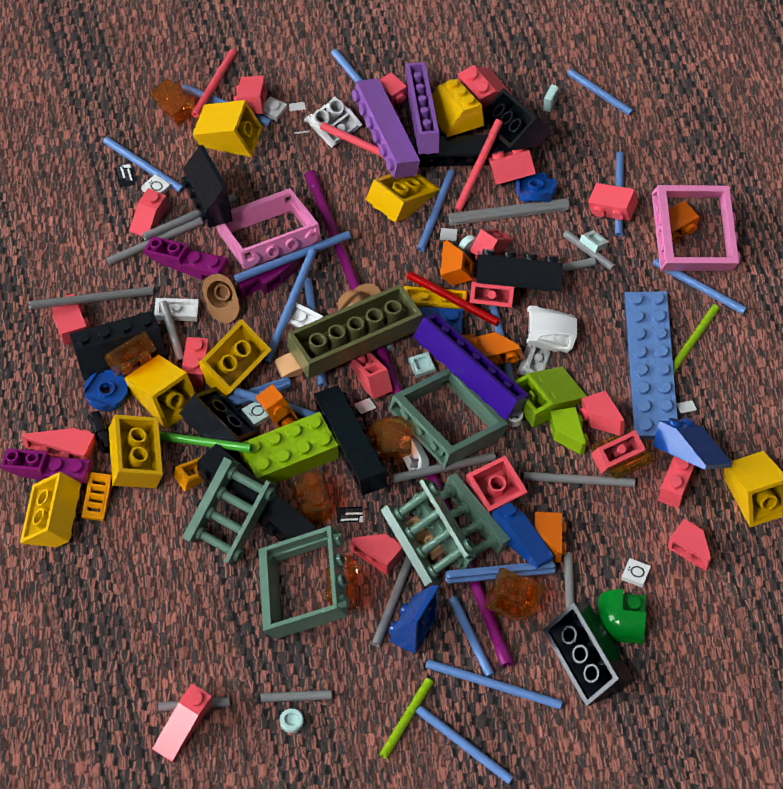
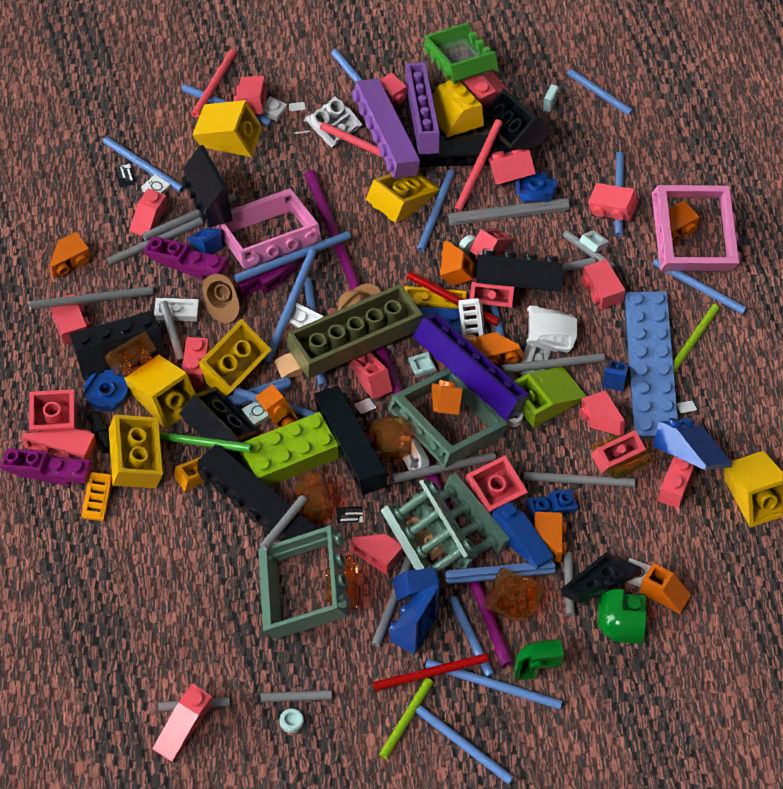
yellow slope [20,472,81,547] -> none
clear orange brick [150,78,195,126] -> none
sand green fence [182,457,277,564] -> none
white sticker [440,228,457,241] -> none
black slope [543,602,634,707] -> none
lime slope [549,407,589,455] -> none
coral slope [667,519,711,571] -> none
none -> coral slope [29,389,77,432]
none -> orange slope [50,231,91,278]
none -> blue slope [187,228,223,255]
none -> light grey bar [260,495,307,551]
none -> red piece [373,653,489,691]
none -> blue slope [392,568,441,601]
none -> bright green window [423,22,499,84]
none -> orange slope [432,380,462,415]
none -> white slope [458,298,485,337]
none -> light grey piece [501,353,605,373]
none -> green brick [514,639,564,681]
none -> blue slope [526,489,578,522]
none -> black wing [561,552,642,604]
none -> coral brick [581,259,625,309]
none -> blue slope [602,360,629,392]
none -> orange slope [639,562,691,614]

